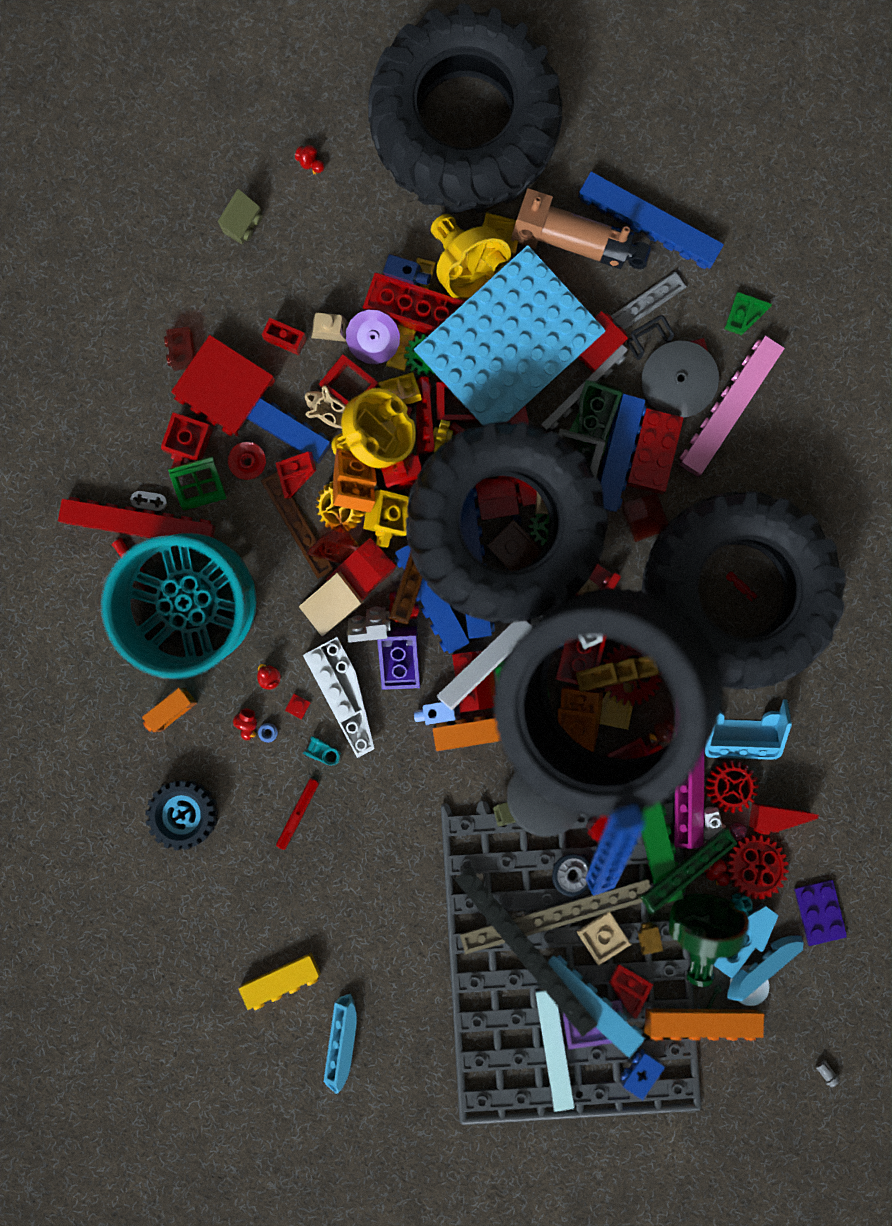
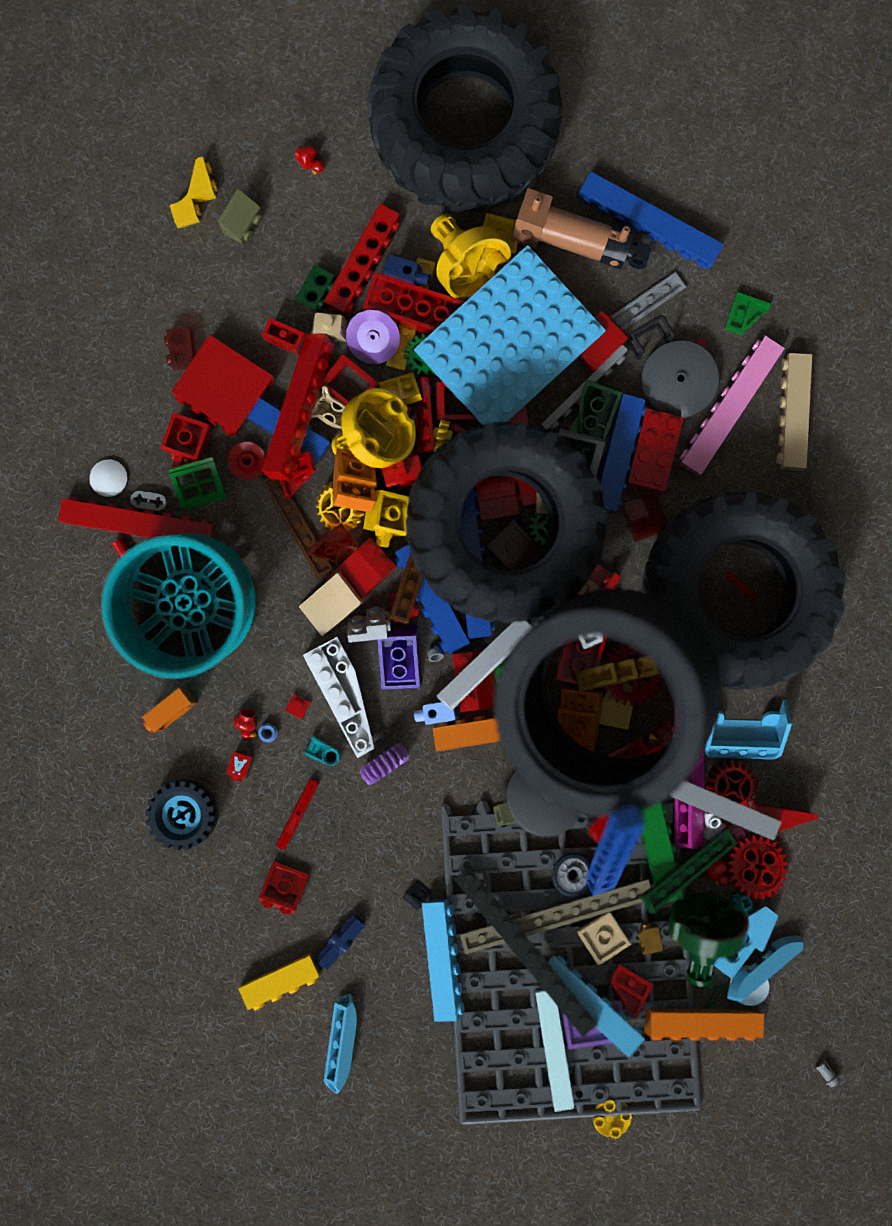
red animal [257,664,281,690] -> none
blue brick [621,1048,665,1101] -> none
dark purple plate [794,879,847,946] -> none
none -> white dish [90,459,127,497]
none -> yellow arch [170,156,218,228]
none -> red brick [226,751,254,782]
none -> red plate [259,861,309,916]
none -> red brick [261,334,334,481]
none -> dark green brick [296,264,335,312]
none -> dark blue piece [315,914,366,970]
none -> red brick [324,203,401,316]
none -> medium lavender gear [359,743,410,785]
none -> black slope [403,881,432,910]
none -> medium azure brick [422,899,465,1021]
none -> light grey hinge [427,645,444,662]
none -> yellow dish [592,1099,632,1139]
none -> light grey tile [671,781,781,840]
none -> tan brick [777,353,812,471]

